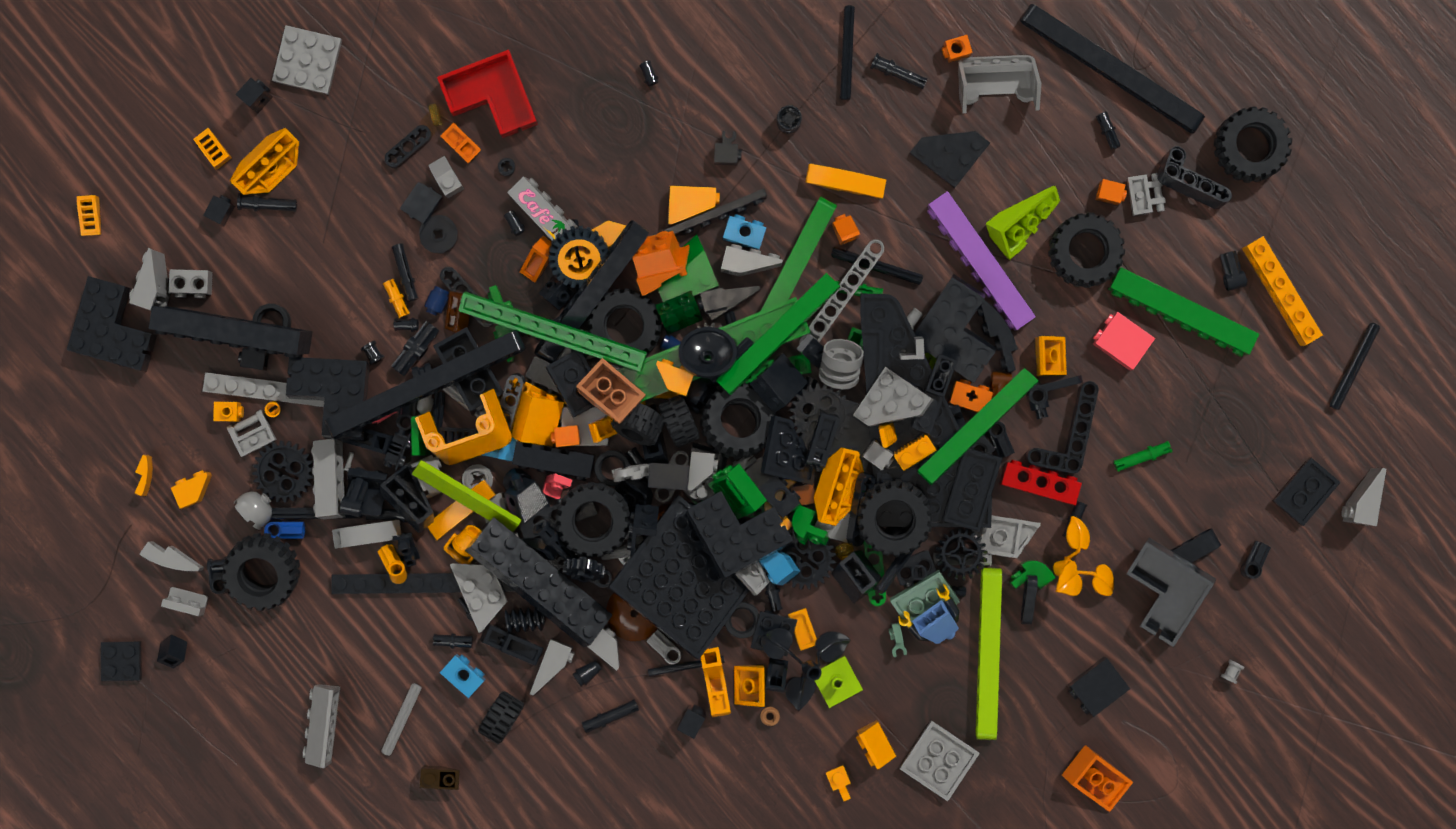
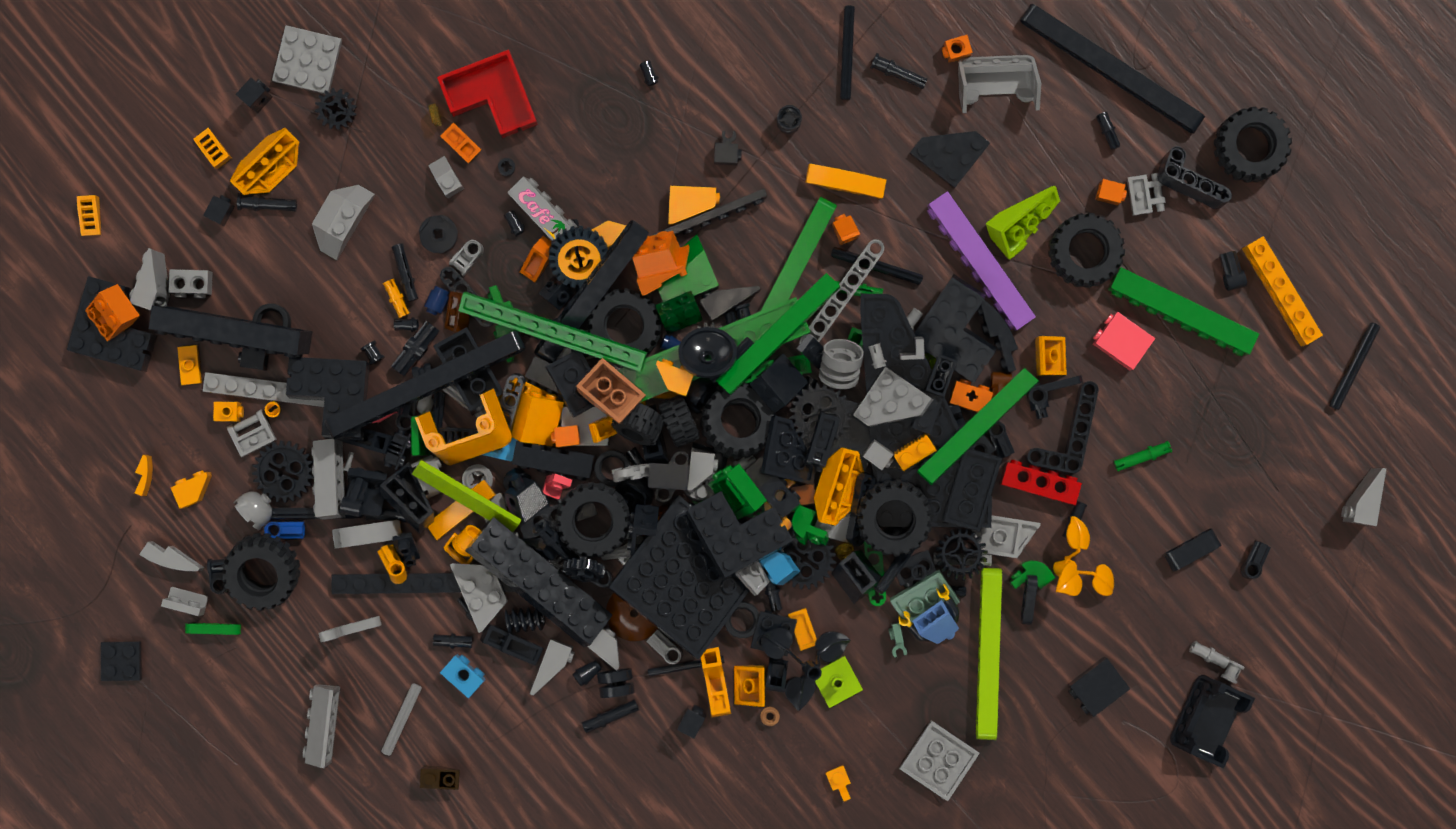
black panel [157,634,187,669] -> none
black beam [385,125,432,168] -> none
black piece [400,181,443,225] -> none
black tyre [478,691,524,744] -> none
black brick [697,288,727,313] -> none
light grey slope [721,244,783,277] -> none
dark azure brick [723,214,766,250] -> none
light orange slope [856,720,896,770] -> none
light orange slope [878,422,897,448] -> none
orange slope [1062,745,1133,812] -> none
black piece [1126,538,1216,647] -> none
black plate [1273,457,1341,526] -> none
none -> orange slope [85,284,140,342]
none -> light orange plate [177,345,202,385]
none -> green beam [185,623,241,635]
none -> light grey wedge [312,185,375,260]
none -> black gear [315,88,357,130]
none -> light grey beam [318,616,382,642]
none -> light grey piece [449,240,484,276]
none -> black wheel [597,668,635,698]
none -> black bush [733,303,751,320]
none -> light grey pin [868,343,887,369]
none -> black windscreen [1170,675,1255,768]
none -> light grey pin [1189,641,1230,669]

